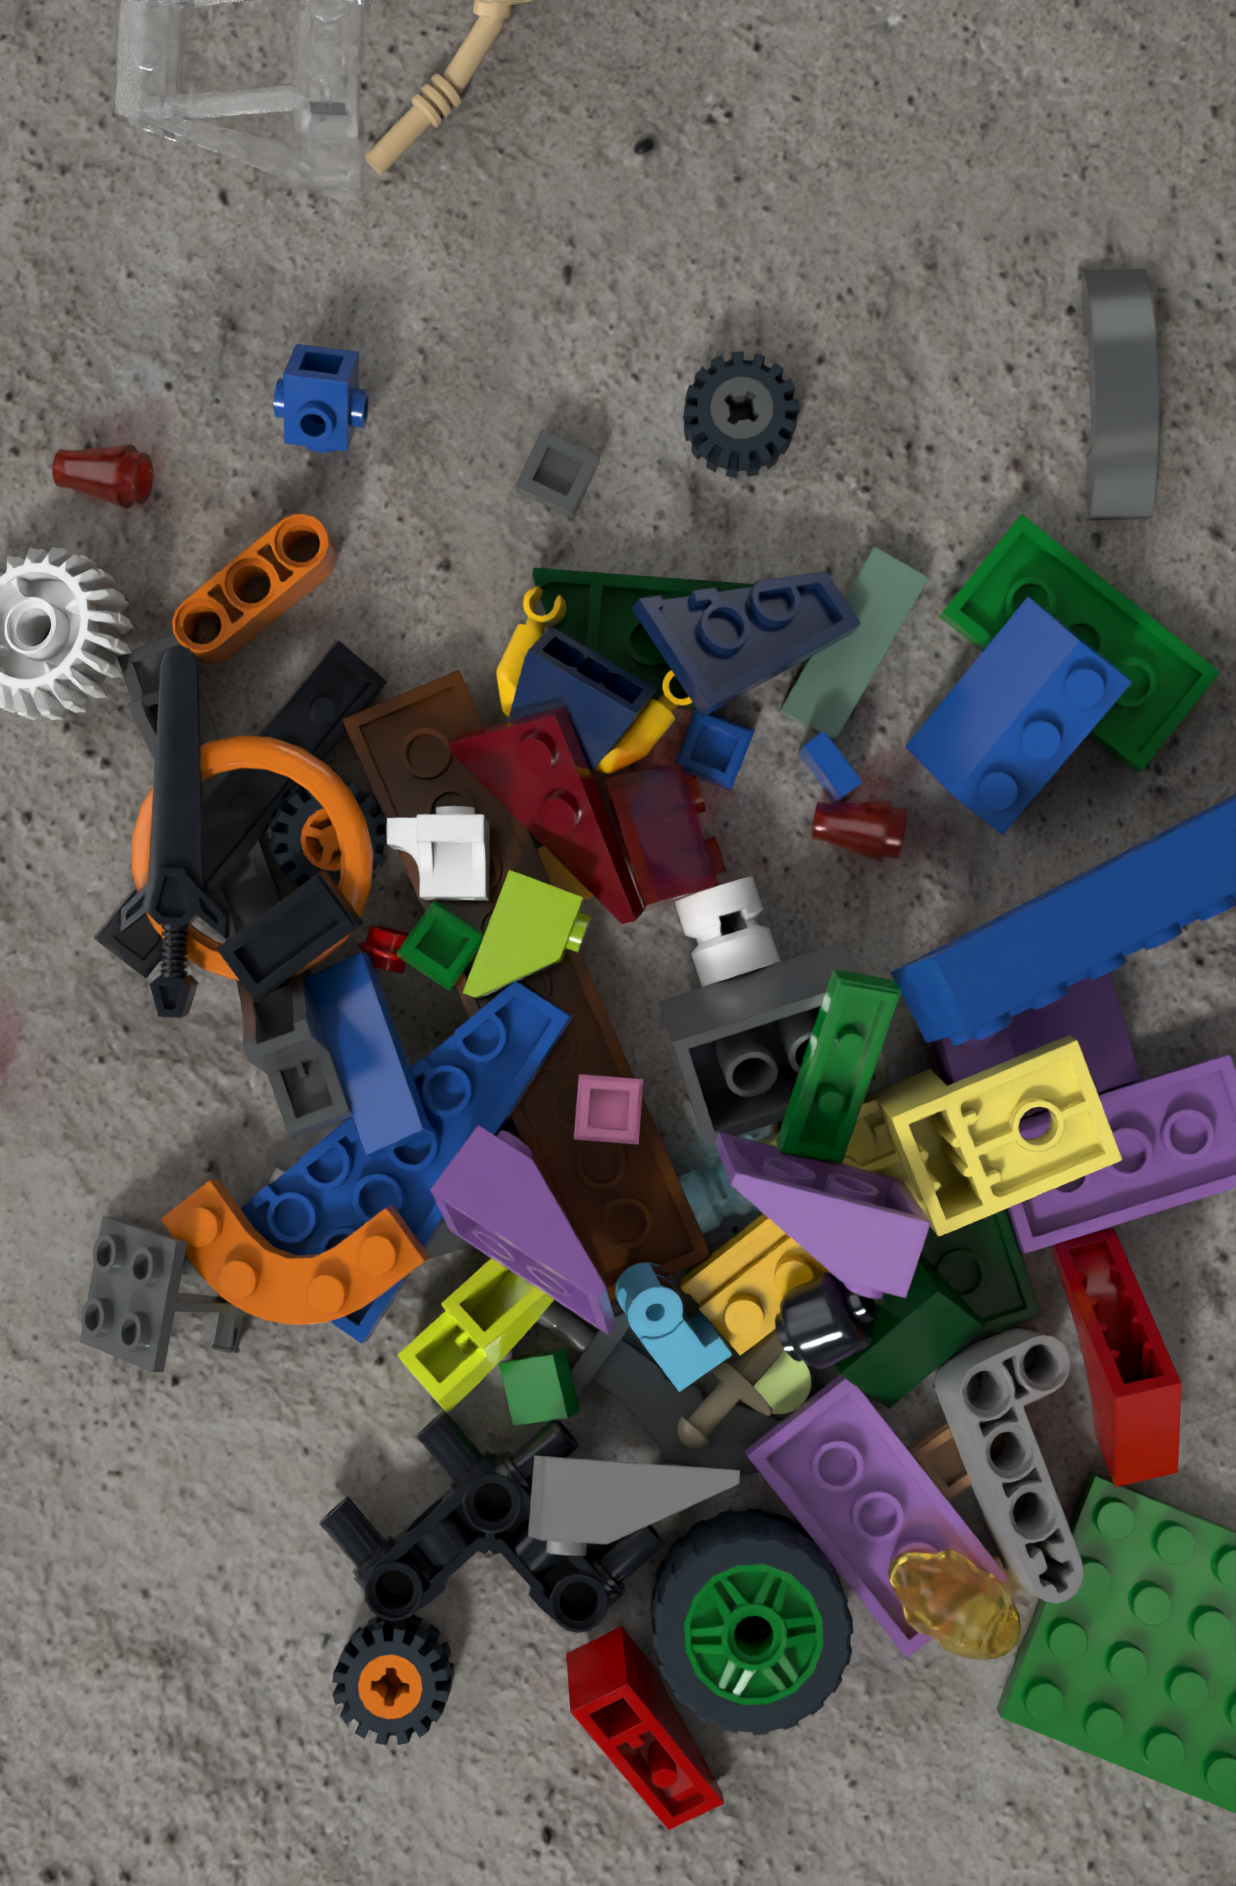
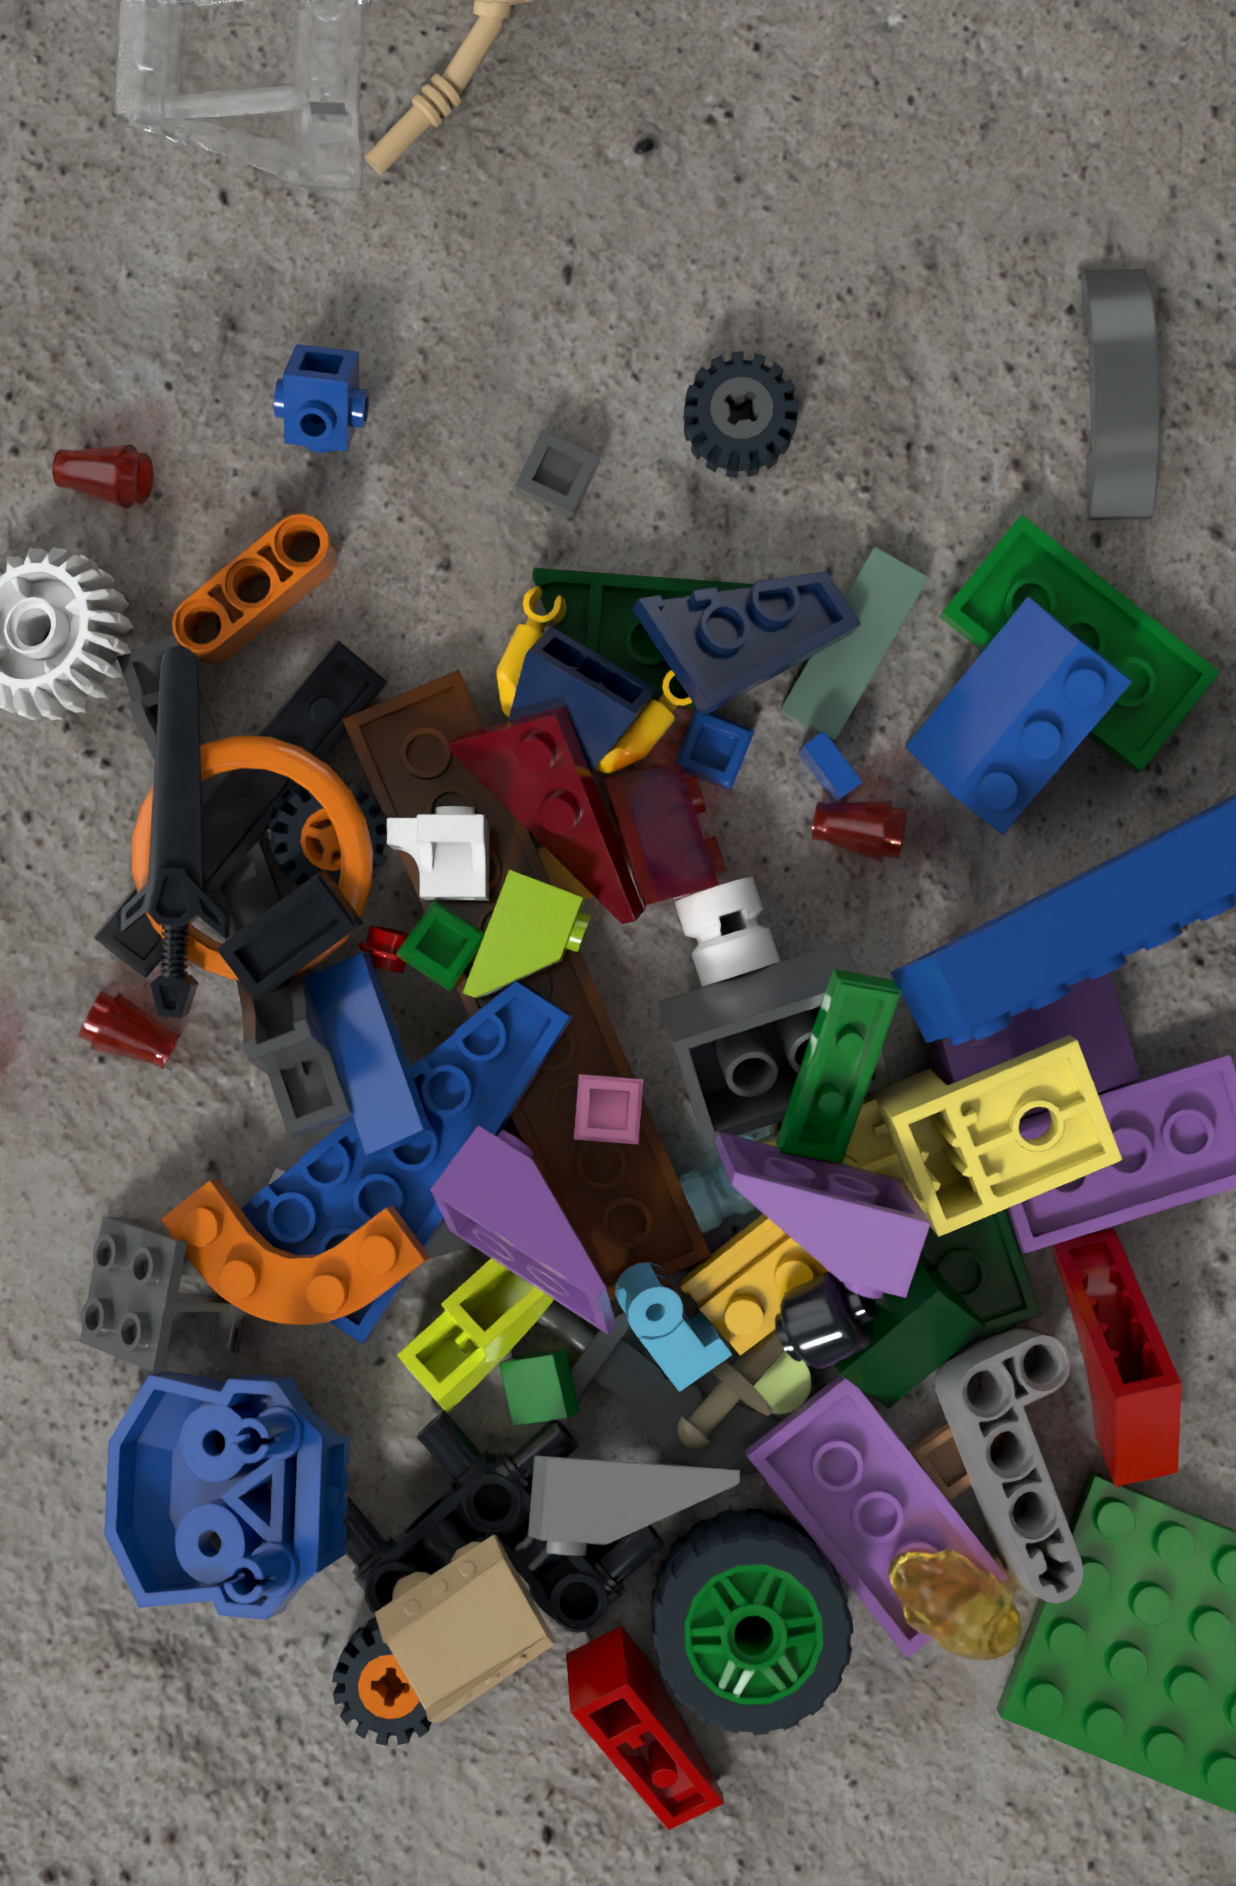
none -> clear red cone [78,991,180,1069]
none -> blue brick [104,1371,350,1620]
none -> tan slope [375,1534,555,1724]

